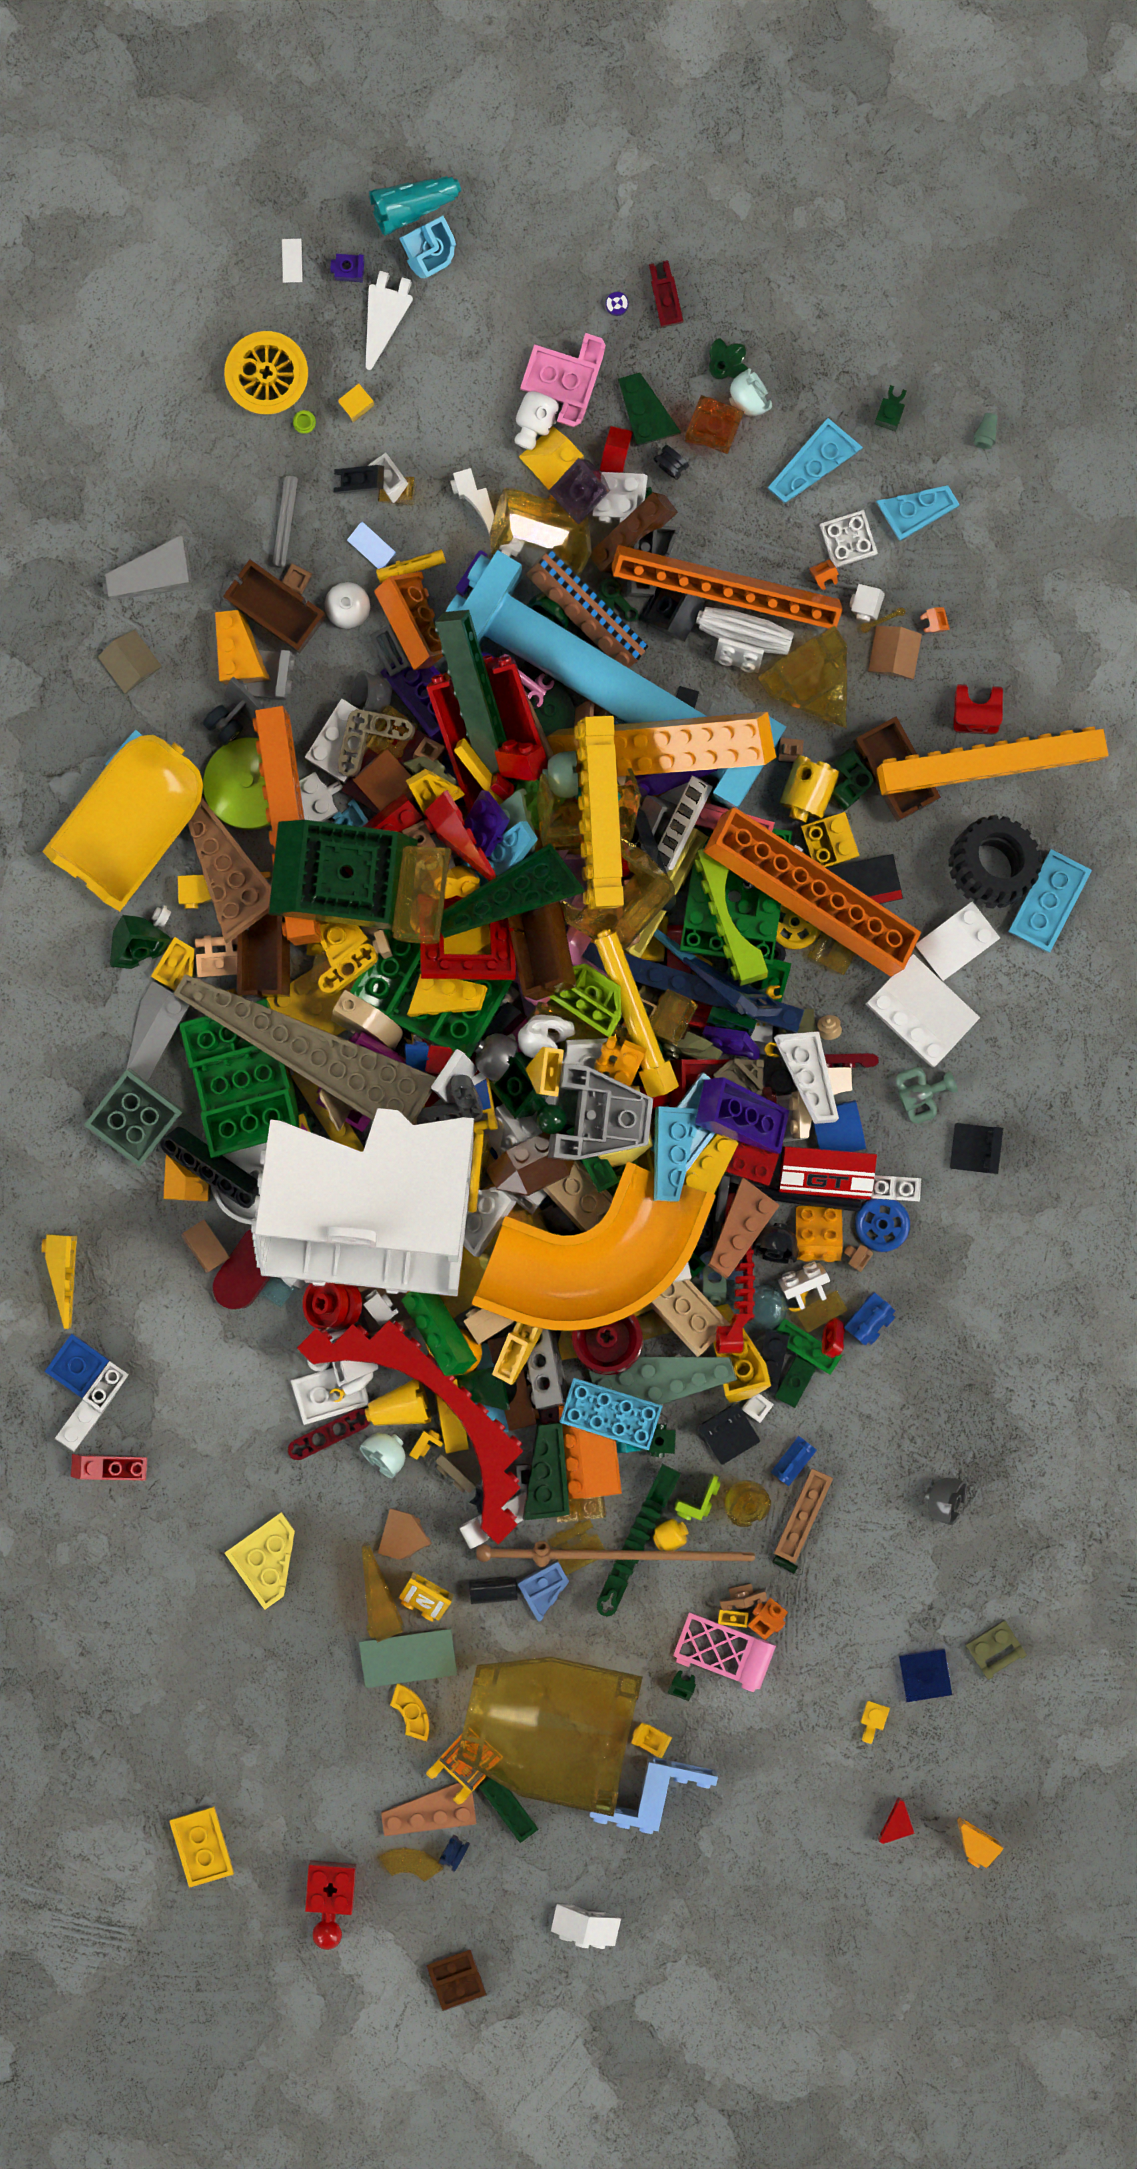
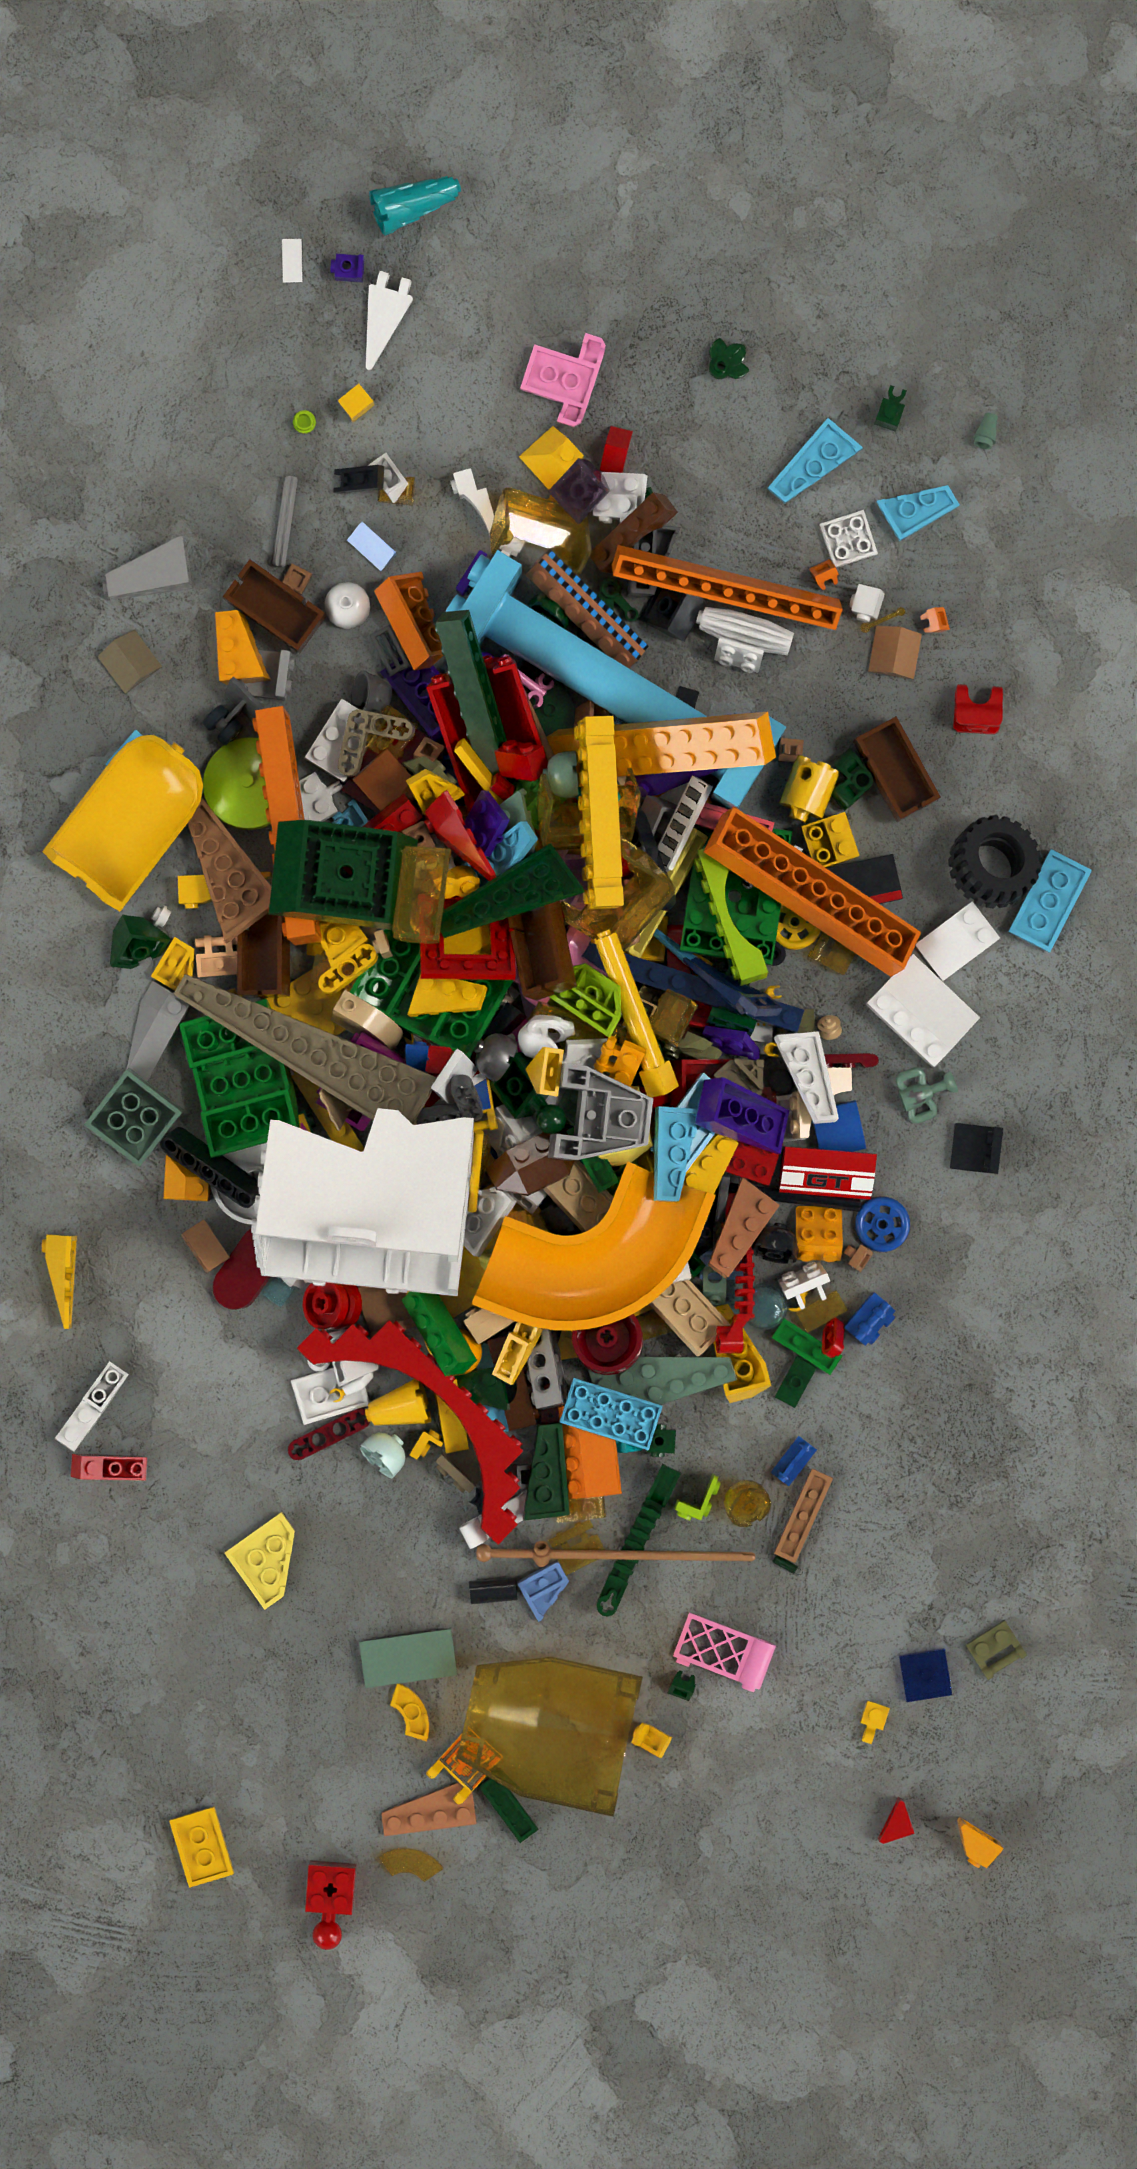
blue plate [44,1333,110,1398] -> none
yellow piece [224,331,308,414] -> none
clear yellow slope [362,1542,405,1643] -> none
white brick [363,1289,400,1326] -> none
yellow pin [376,549,446,584] -> none
medium nougat slope [378,1508,432,1560] -> none
medium azure brick [399,216,456,278] -> none
yellow slope [399,1571,454,1622] -> none
reddish brown slope [427,1950,487,2011] -> none
dark blue wheel [438,1834,470,1872] -> none
white piece [515,391,559,450] -> none
white brick [551,1904,621,1949] -> none
light blue bracket [590,1756,718,1834] -> none
dark purple tile [606,292,629,316] -> none
dark green wing [618,372,681,446] -> none
dark red hinge [649,260,683,328] -> none
black wheel [653,445,690,480] -> none
yellow head [653,1519,689,1551] -> none
clear orange piece [685,395,744,454] -> none
black bracket [697,1402,760,1465] -> none
yellow piece [717,1608,749,1628] -> none
medium nougat plate [719,1583,767,1611] -> none
light aqua cylinder [729,368,772,416] -> none
white tile [741,1394,774,1423] -> none
orange brick [747,1597,788,1640] -> none
clear yellow wedge [757,626,847,729] -> none
green slope [761,959,791,1002] -> none
black plate [761,1328,790,1395] -> none
white slope [871,1175,921,1201] -> none
light orange brick [876,726,1109,795] -> none
dark grey cylinder [925,1478,967,1526] -> none

